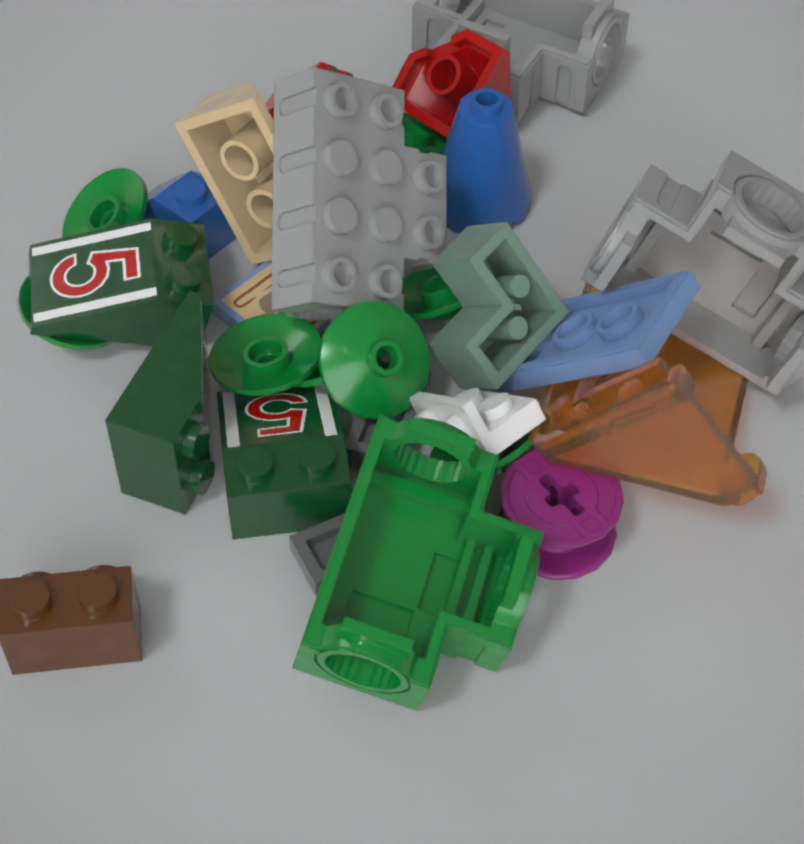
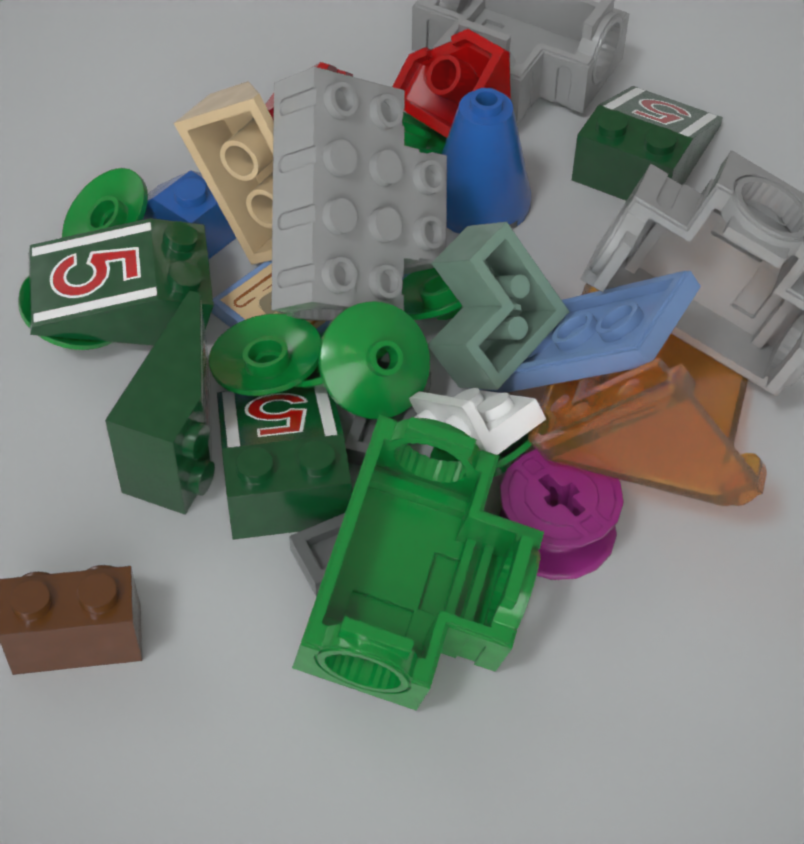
none -> dark green slope [571,86,723,201]

